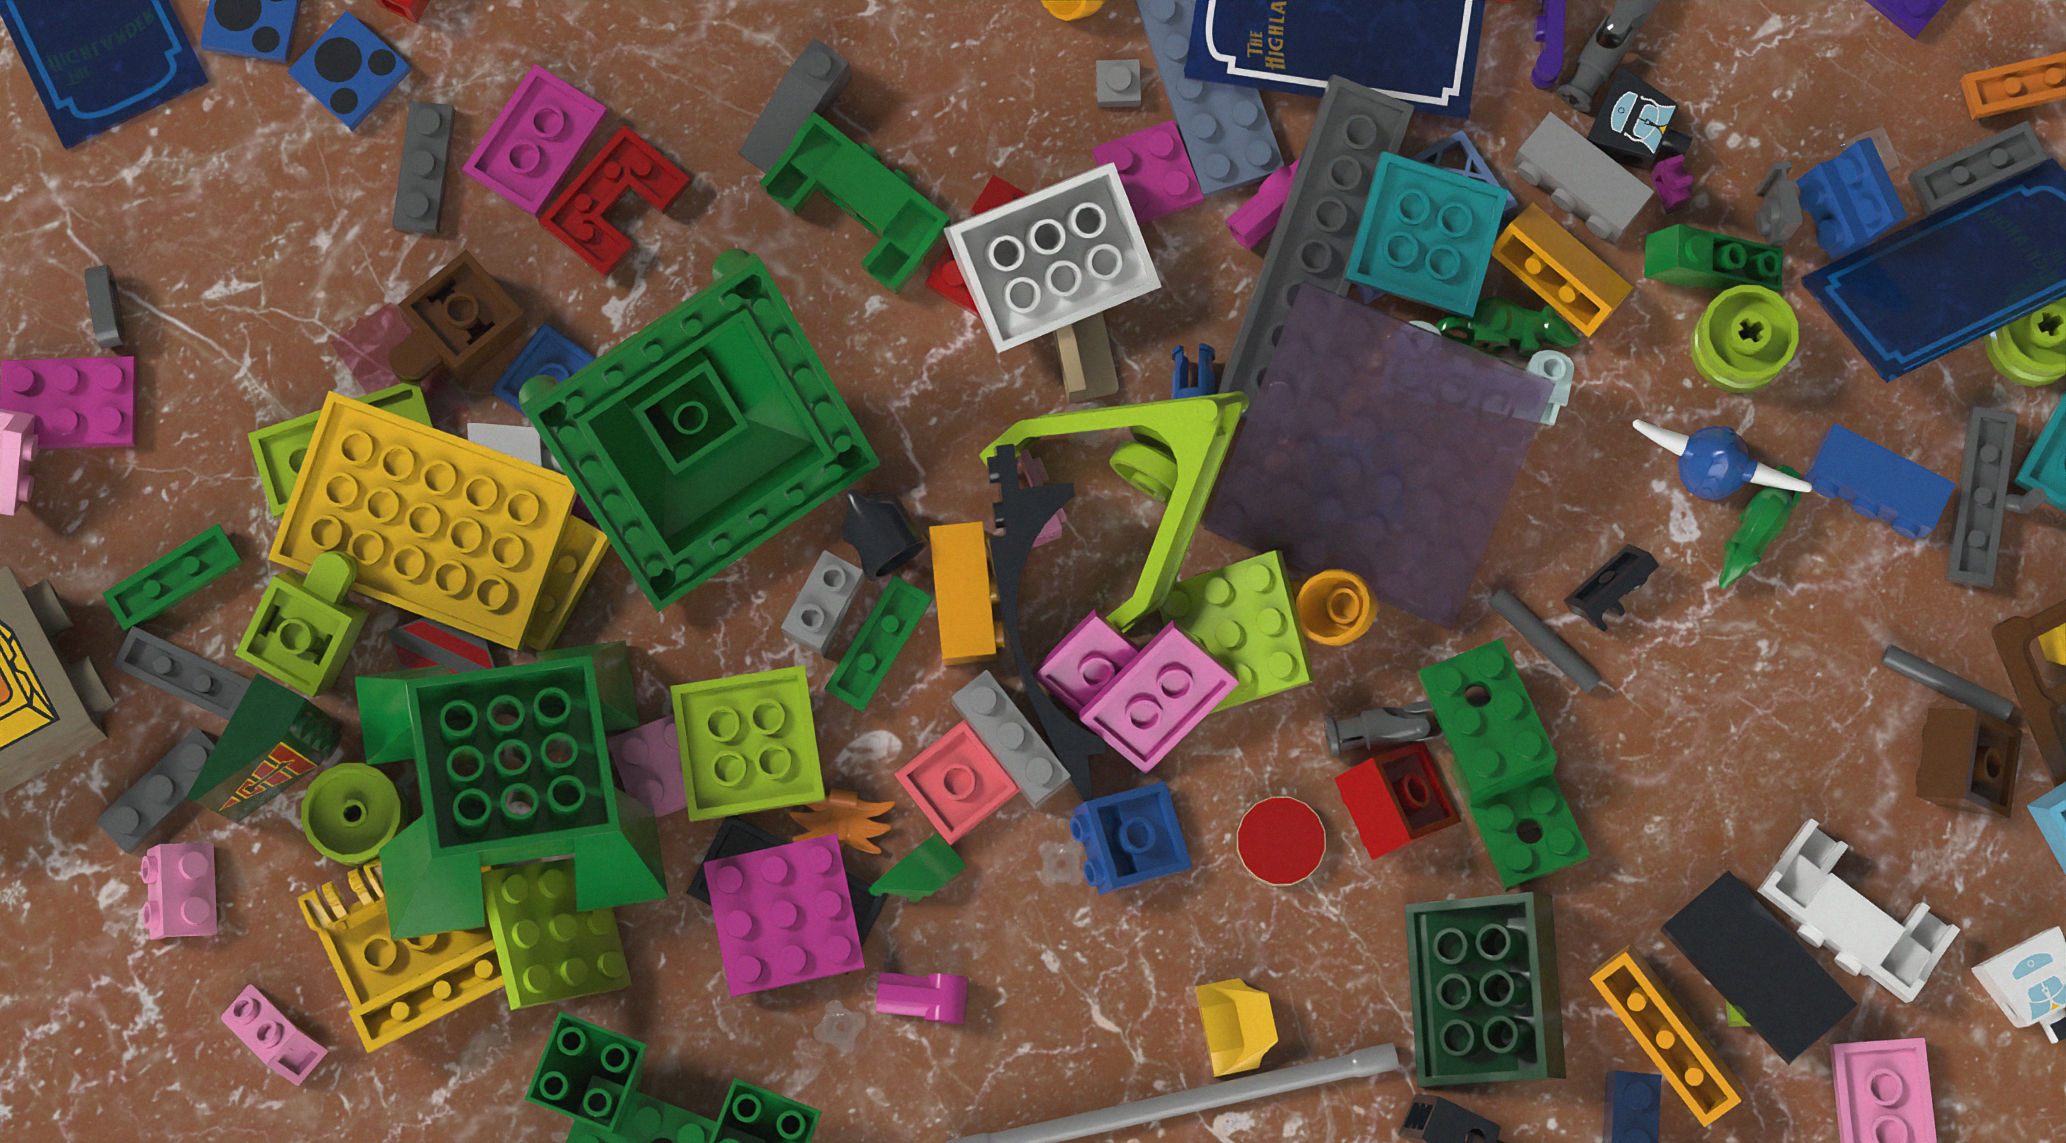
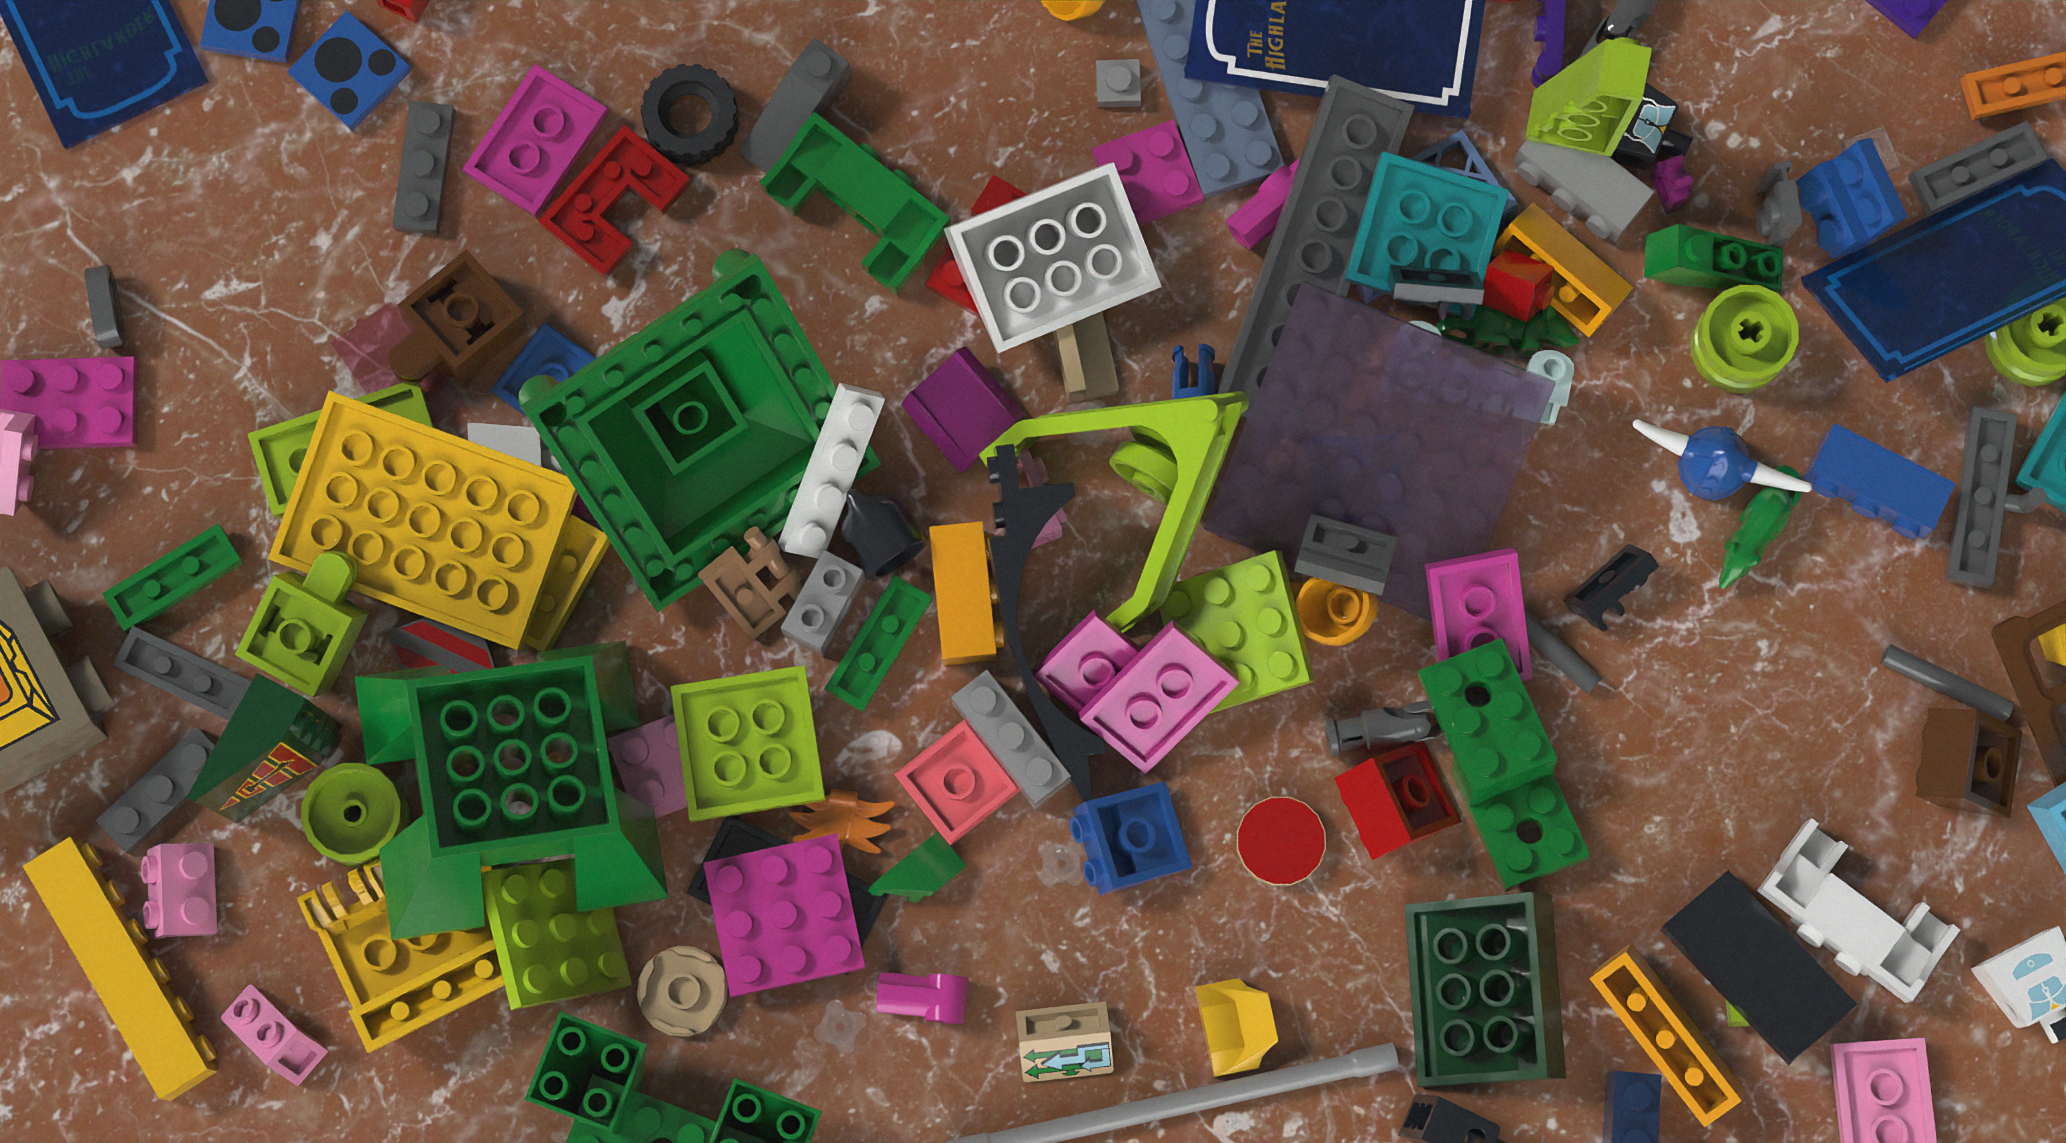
none -> yellow brick [23,837,218,1101]
none -> tan tile [637,946,729,1037]
none -> black tyre [640,64,739,166]
none -> medium nougat plate [697,527,804,641]
none -> white plate [778,383,885,559]
none -> magenta slope [901,346,1026,474]
none -> panel [1015,1001,1114,1082]
none -> dark grey plate [1294,514,1398,596]
none -> black plate [1387,265,1484,321]
none -> dark pink plate [1425,548,1533,692]
none -> red brick [1482,248,1555,322]
none -> lime wedge [1525,37,1652,157]

